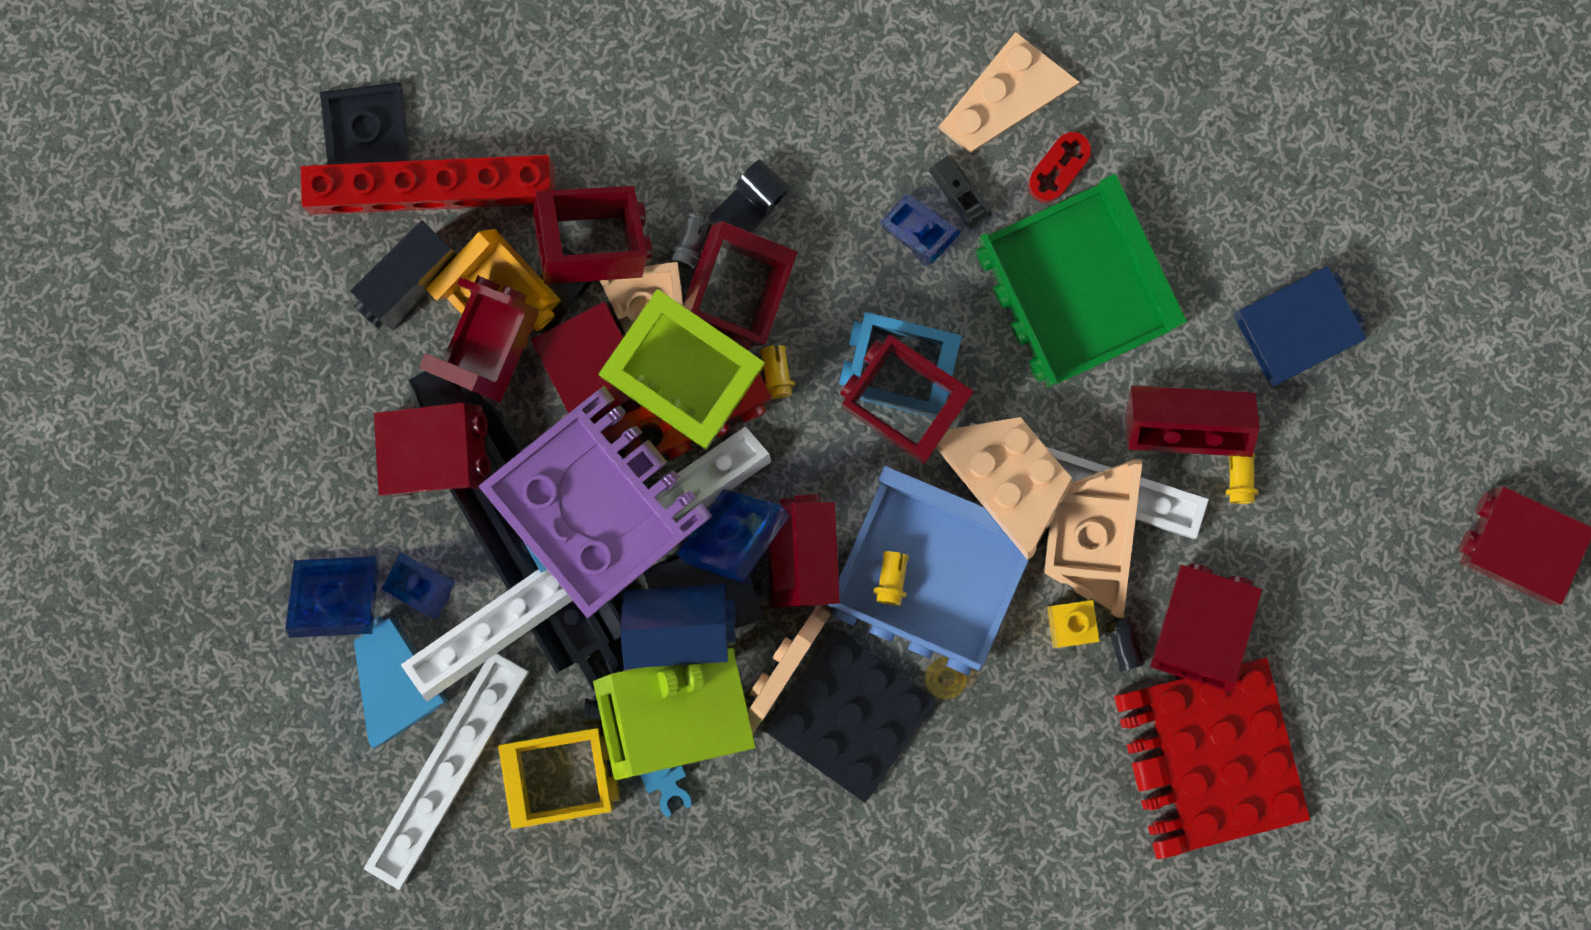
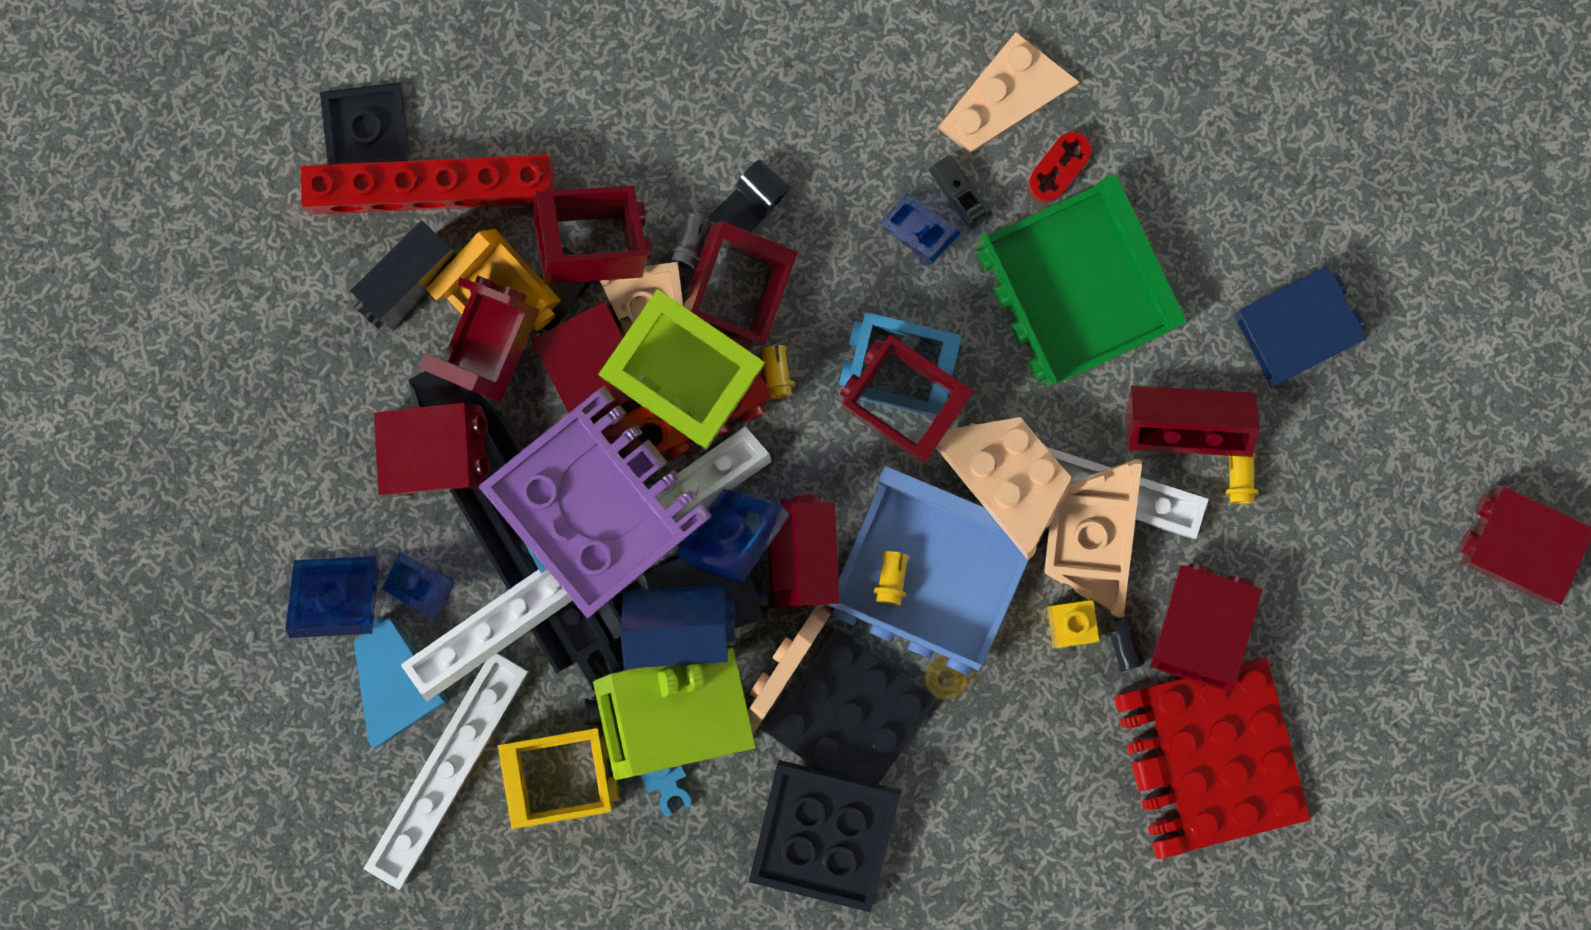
none -> black plate [749,760,901,913]

